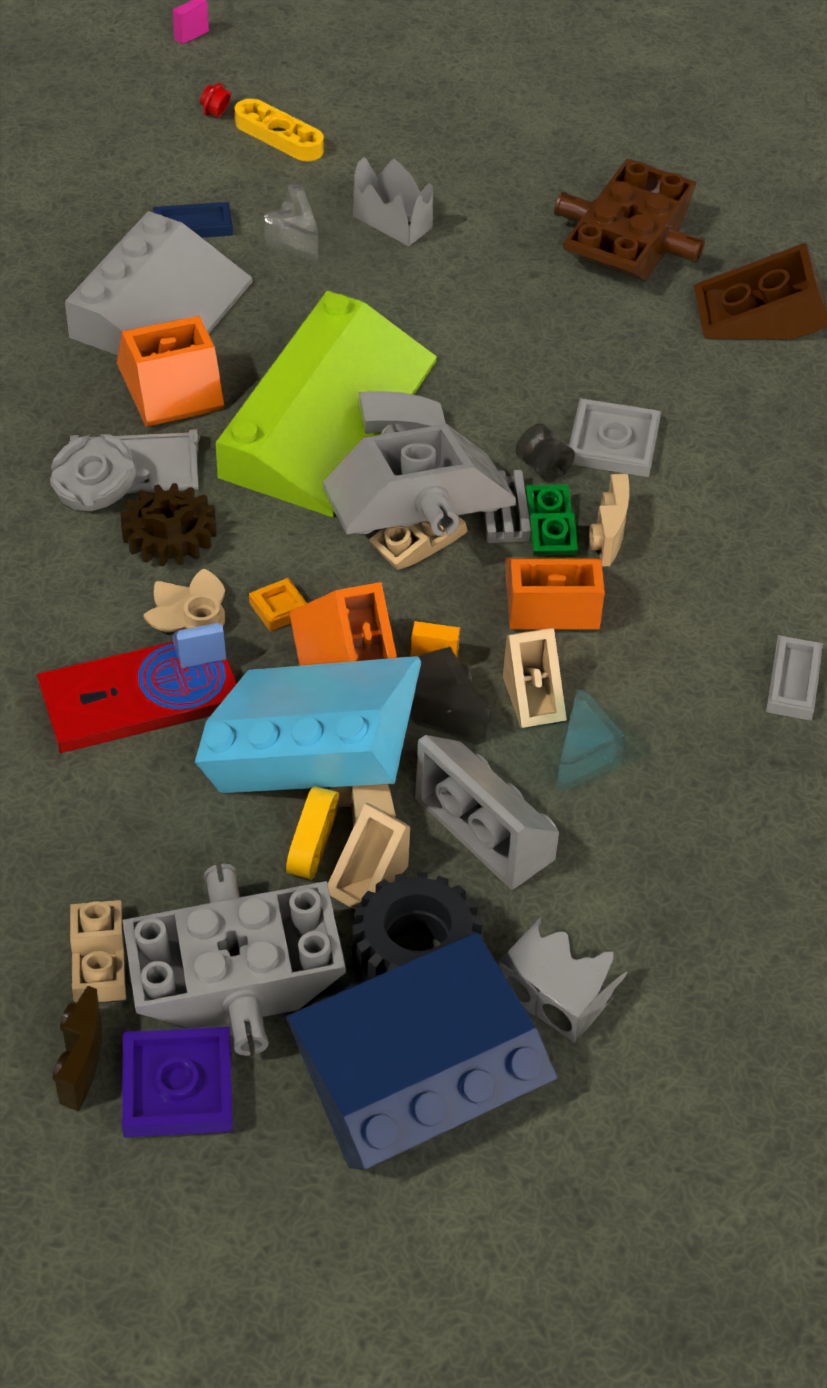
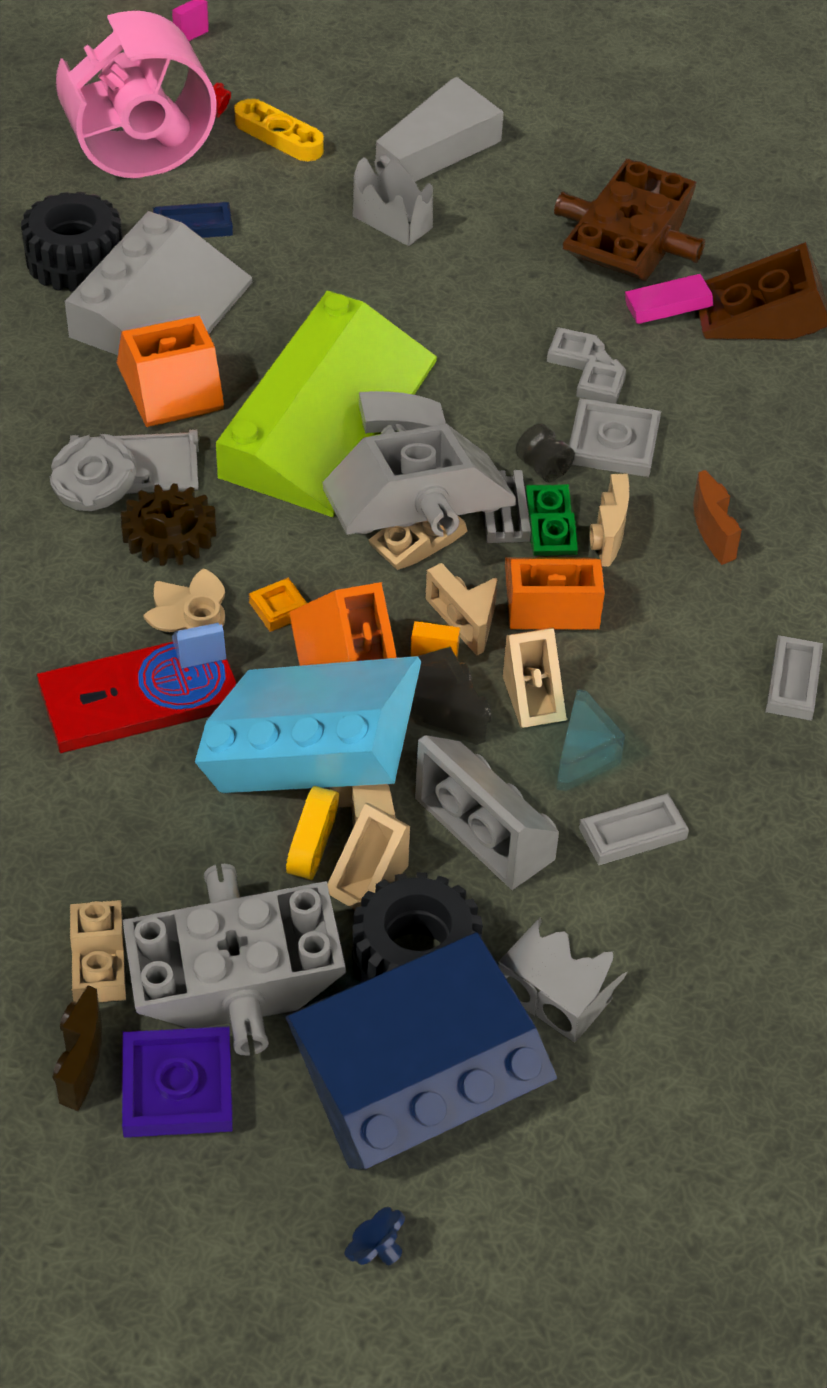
clear slope [264,183,318,261] -> none
none -> black tyre [21,192,122,291]
none -> bright pink animal [56,11,216,178]
none -> dark blue plant [344,1207,405,1265]
none -> light grey slope [375,77,503,181]
none -> tan slope [426,563,498,655]
none -> light grey tile [547,327,626,404]
none -> light grey tile [579,793,689,865]
none -> dark pink tile [625,274,713,324]
none -> dark orange slope [693,470,742,565]

